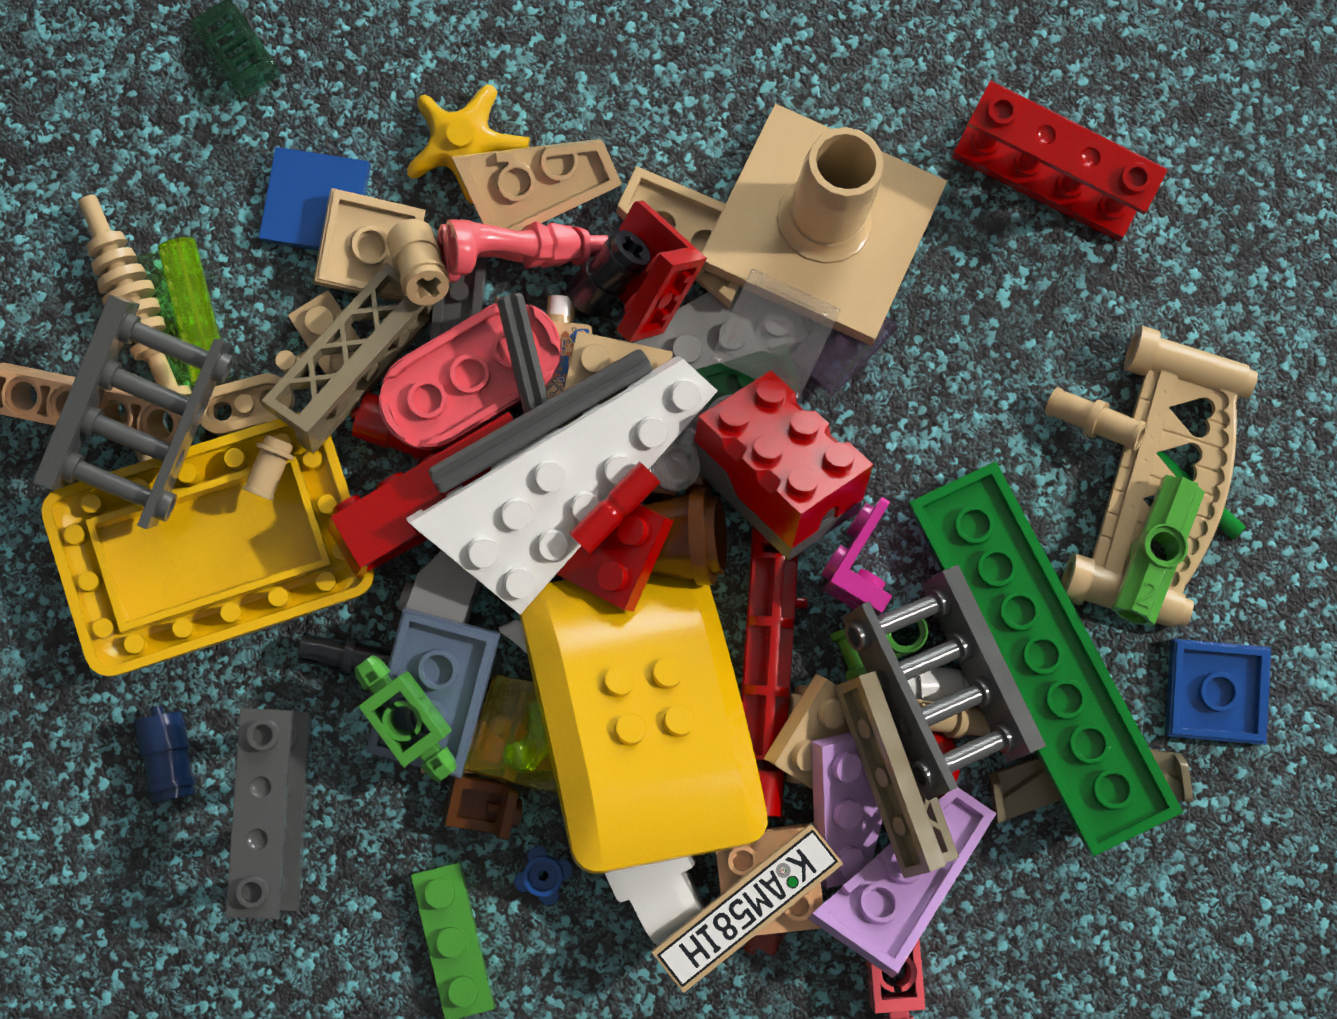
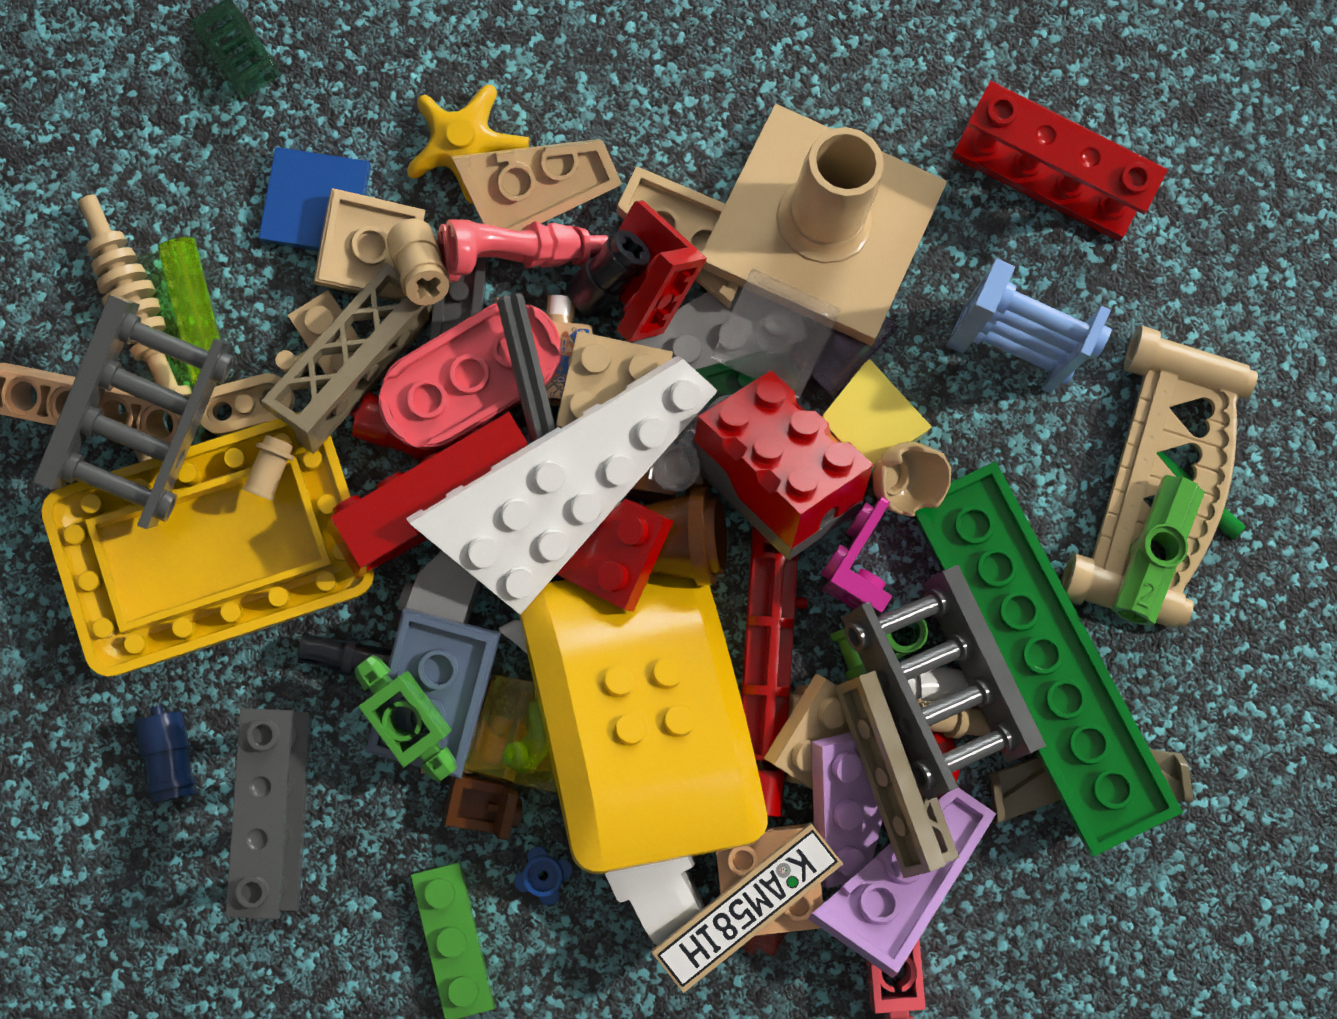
dark grey axle [429,349,652,493] -> none
red piece [569,461,661,554] -> none
tan pin [1045,387,1148,451] -> none
blue tile [1165,639,1271,745] -> none
none -> light yellow torso [822,359,932,469]
none -> tan hair [872,441,951,517]
none -> light blue fence [946,258,1112,393]

